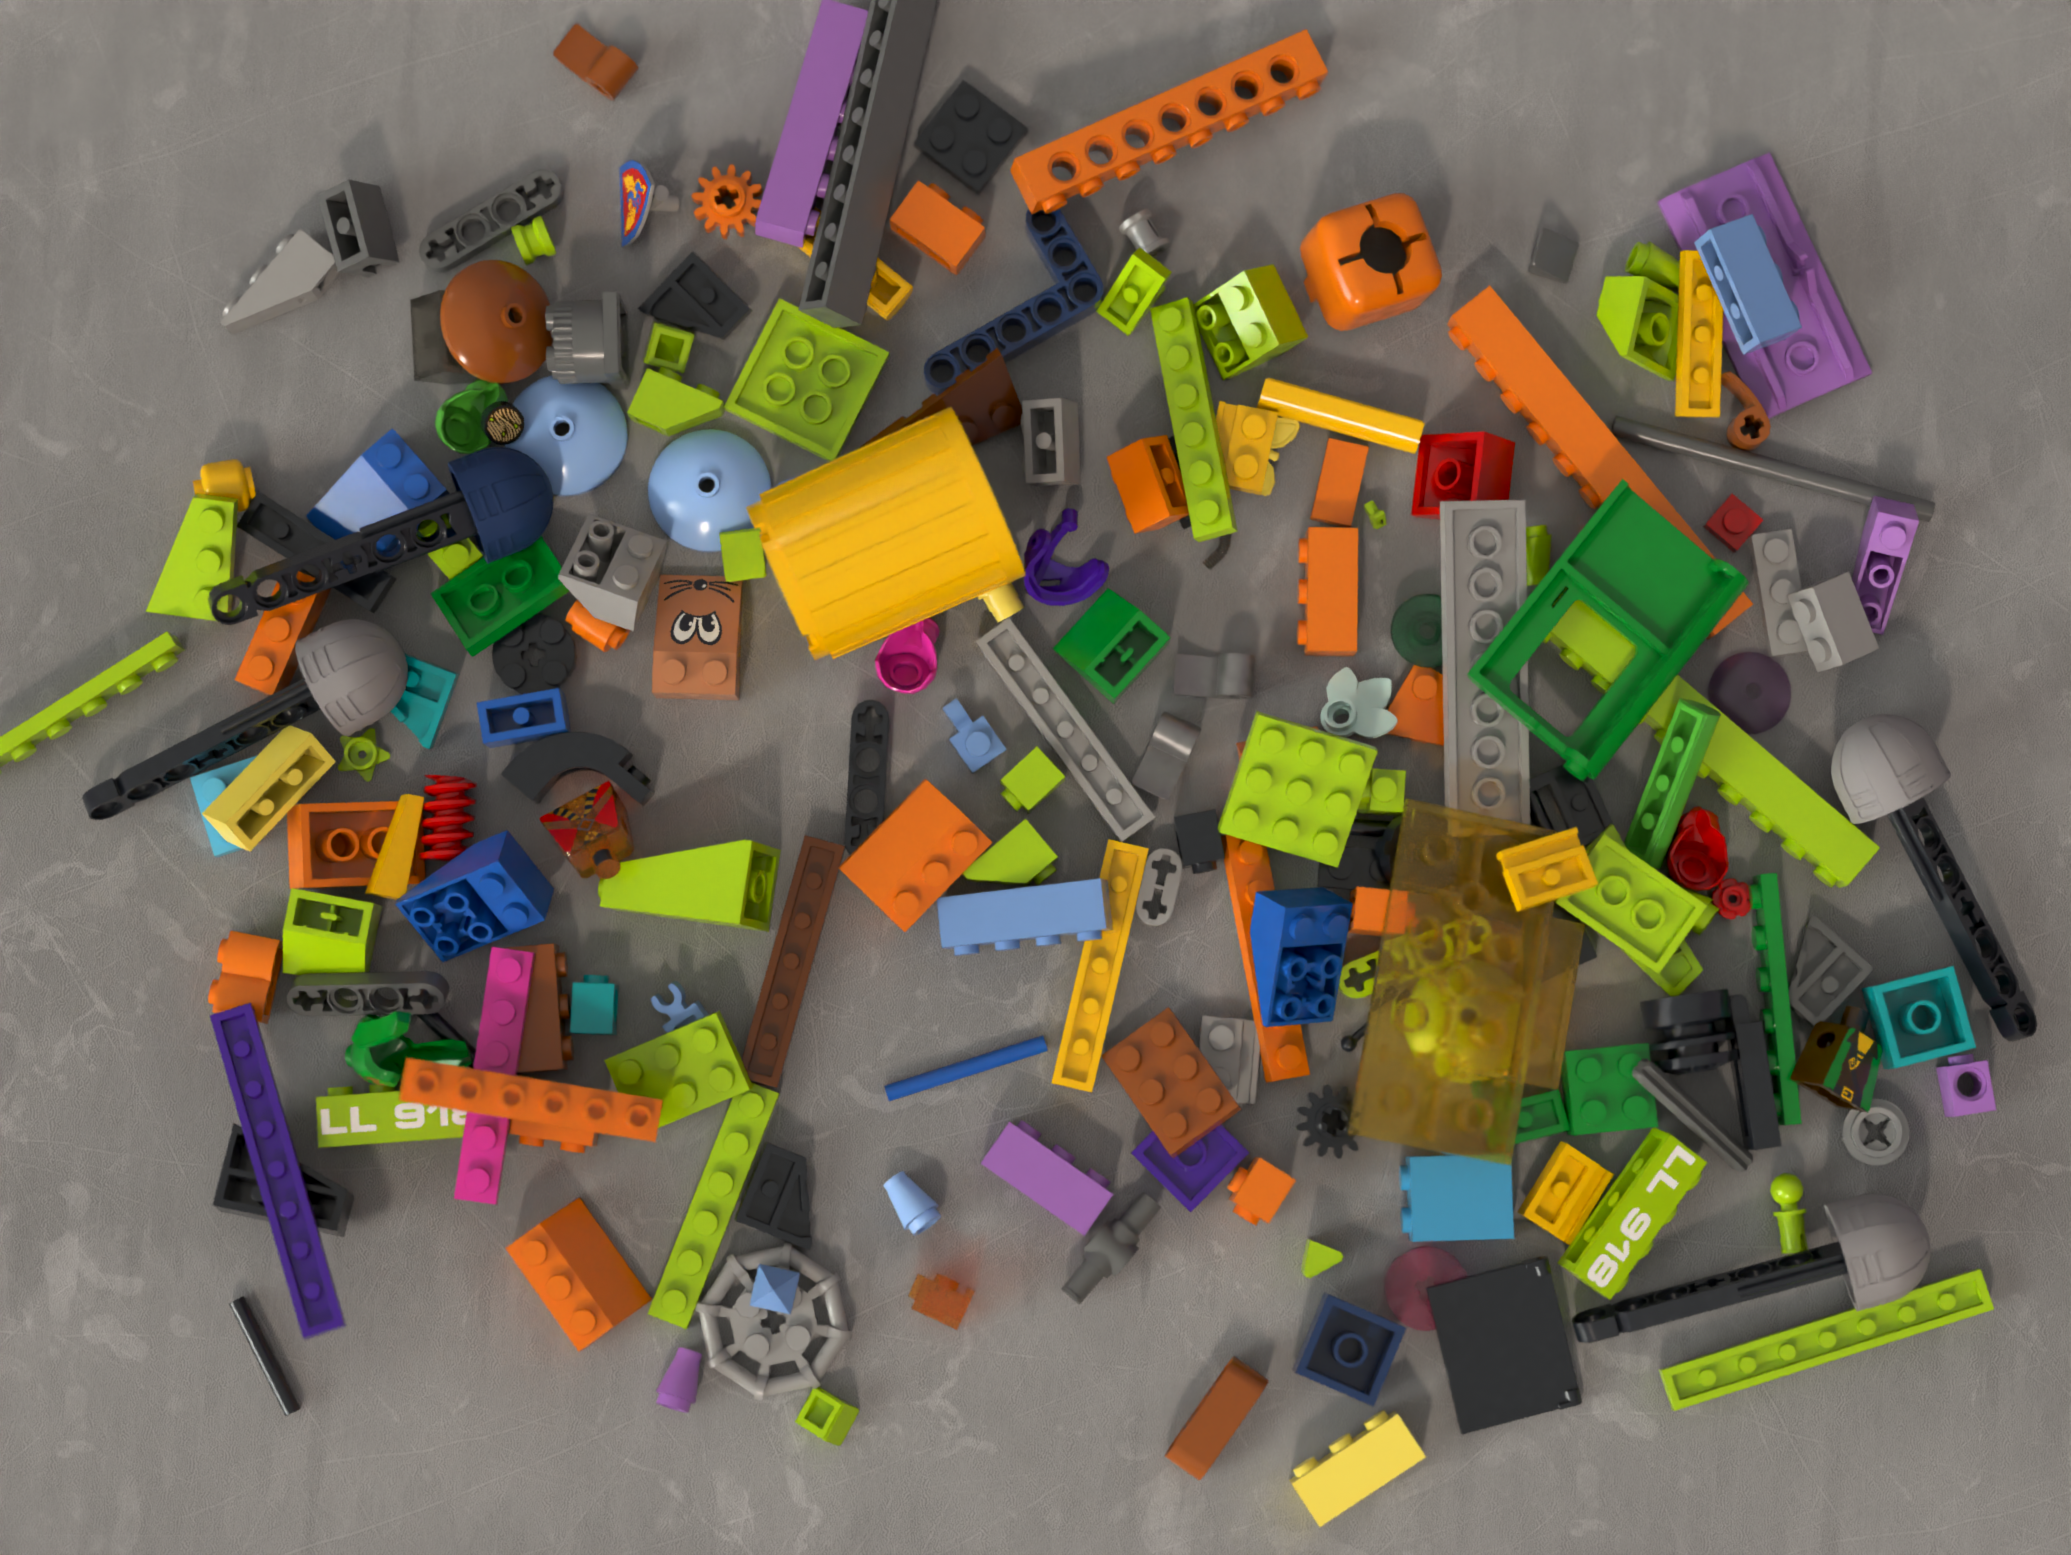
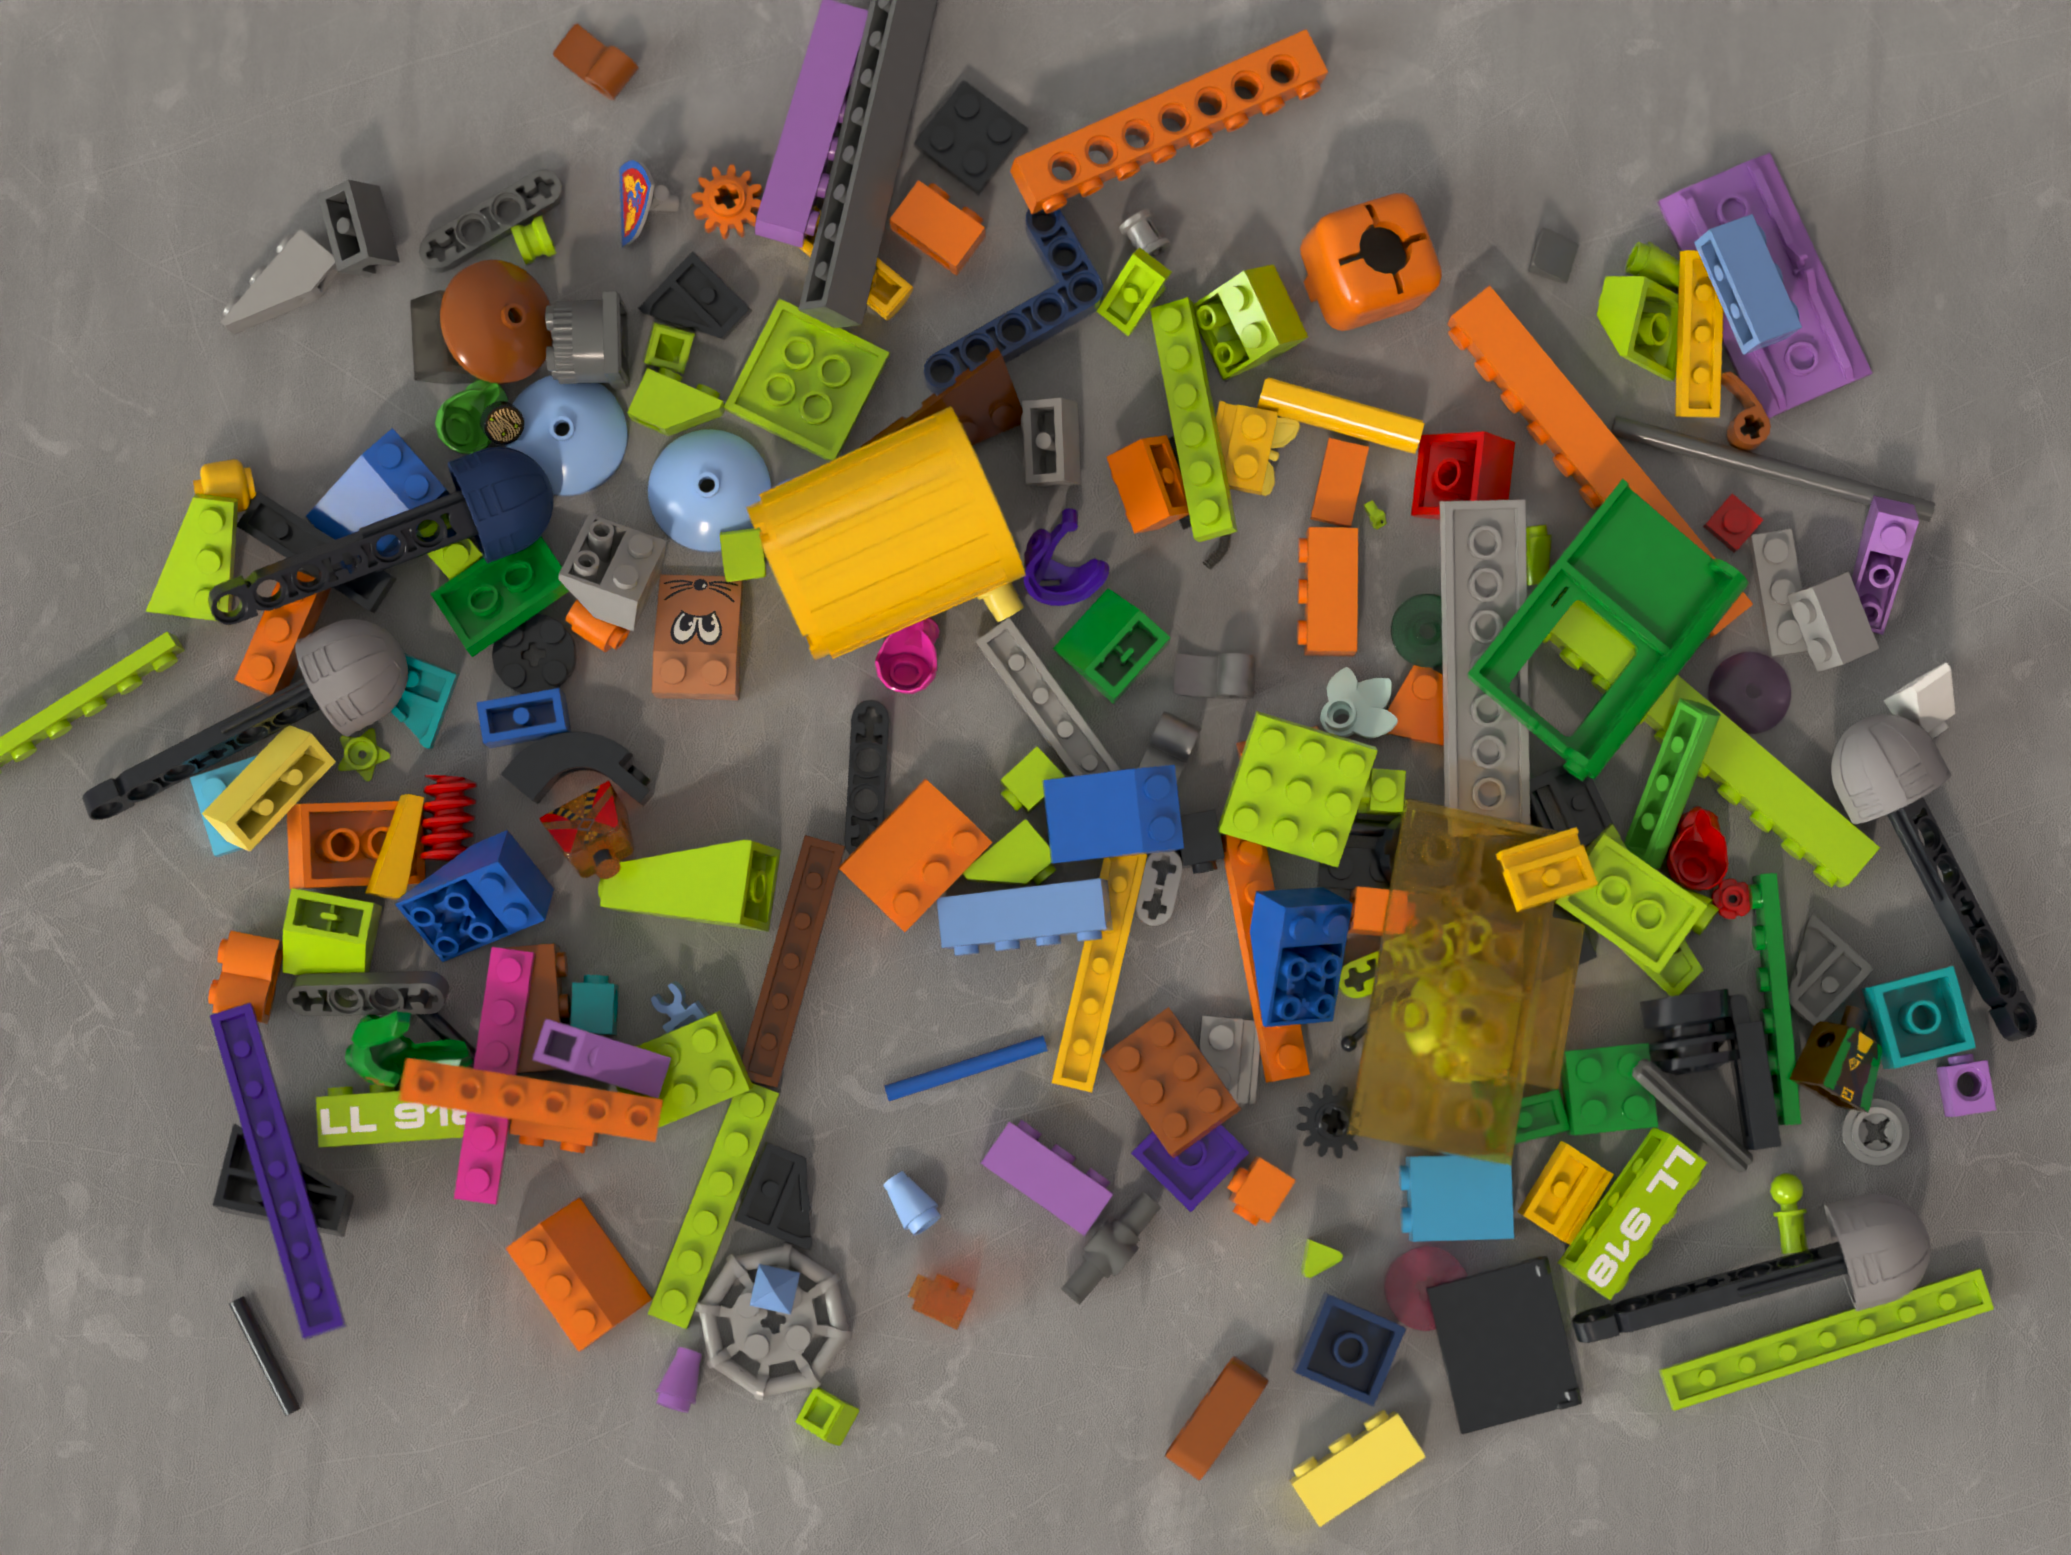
medium blue plate [943,698,1007,774] -> none
none -> medium lavender slope [532,1019,671,1098]
none -> blue slope [1042,765,1184,864]
none -> white slope [1883,663,1955,739]

